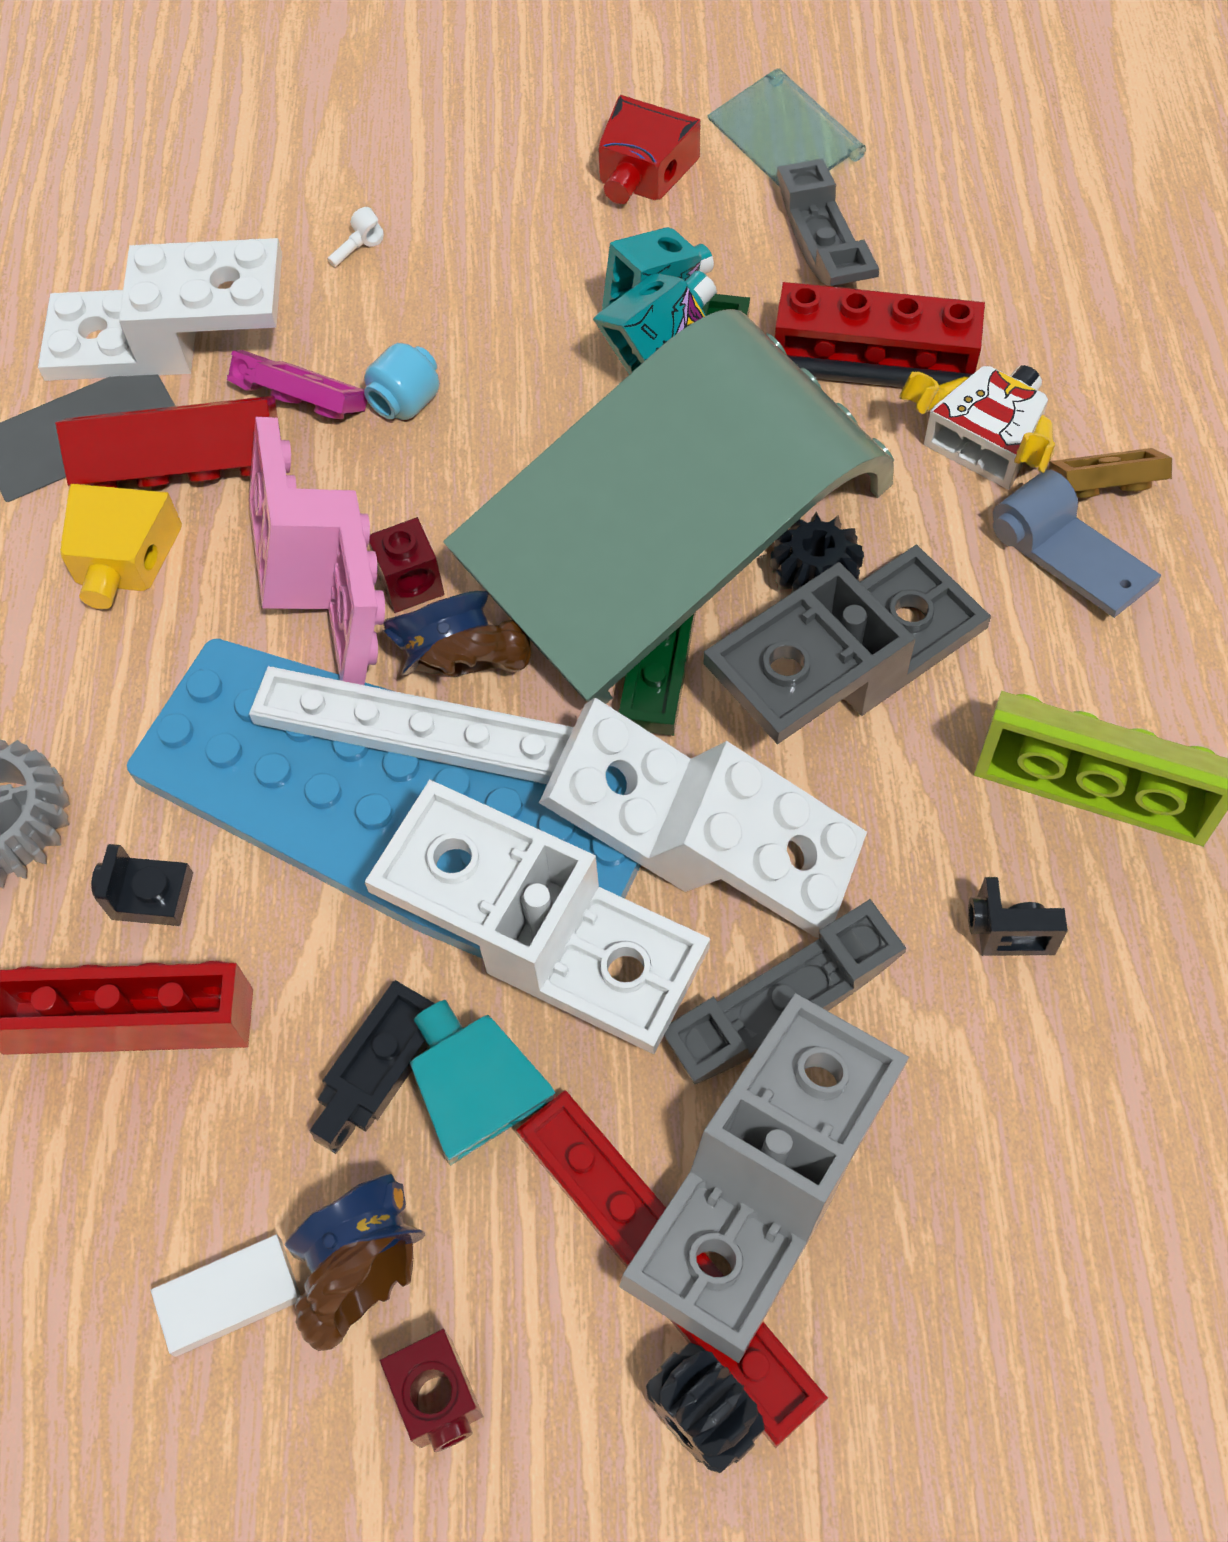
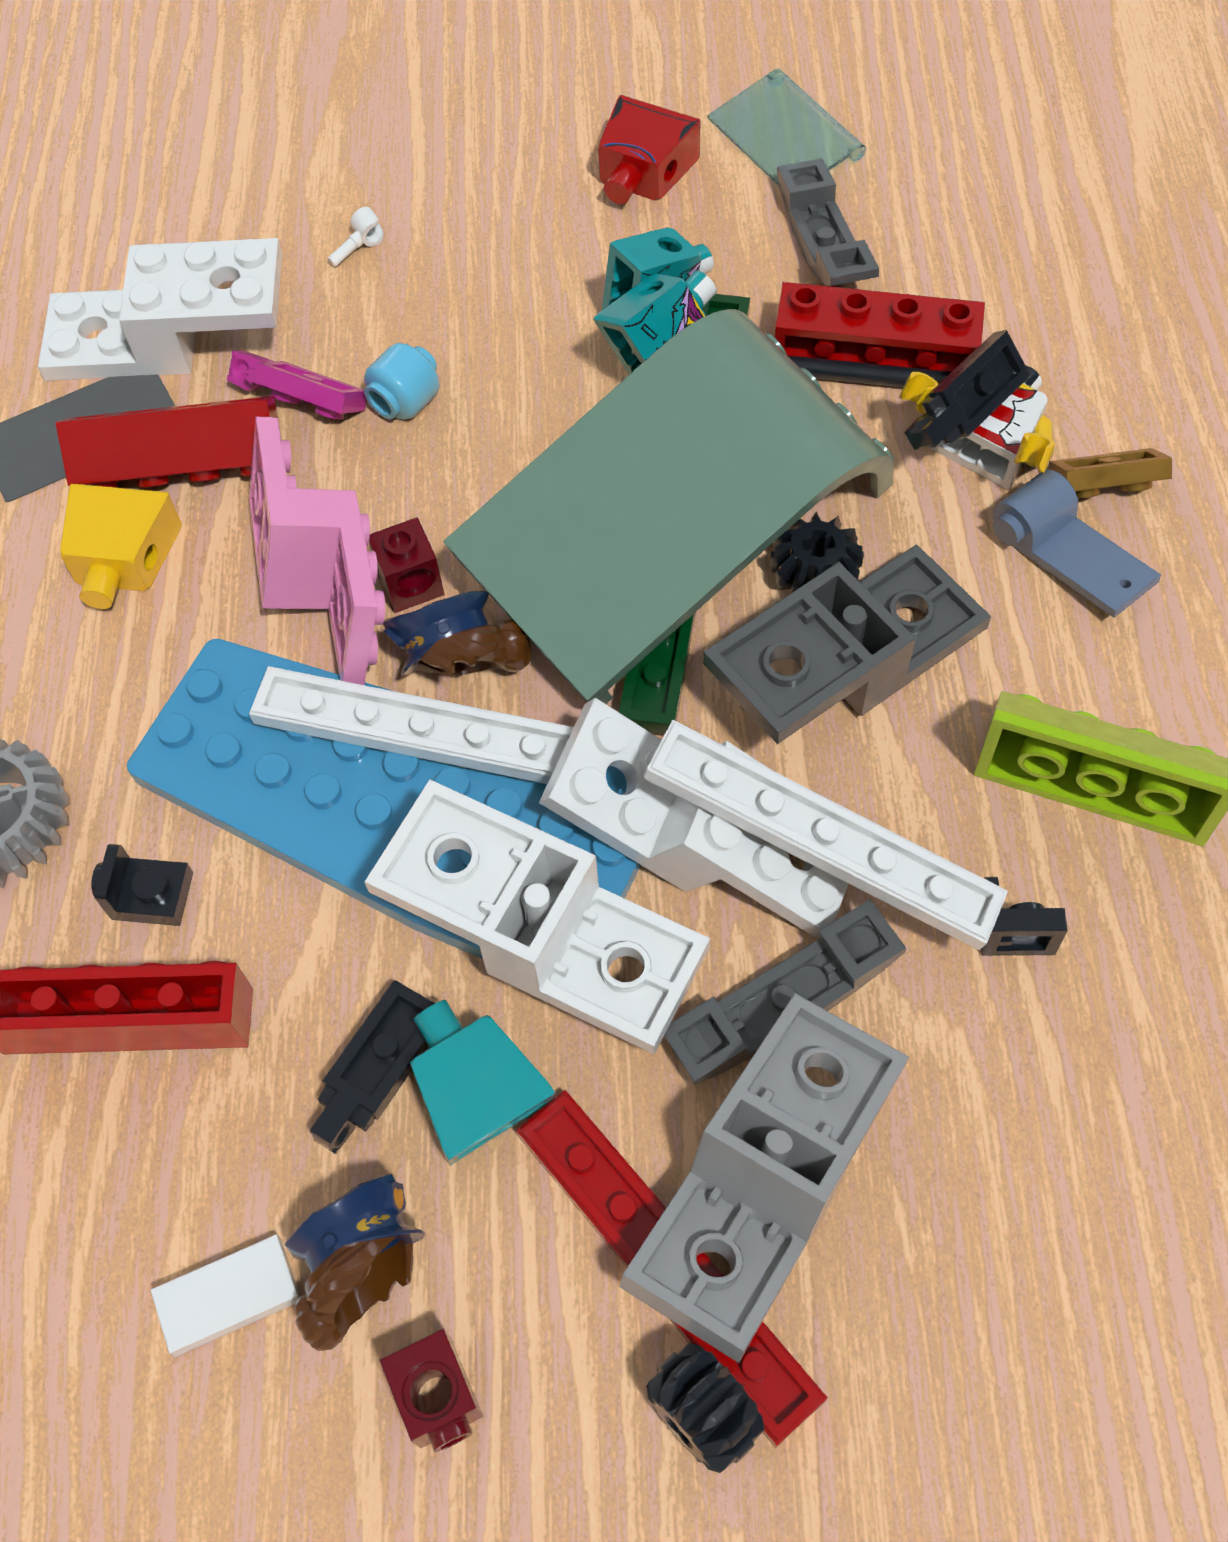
none -> white tile [643,720,1008,950]
none -> black hinge [904,330,1031,450]

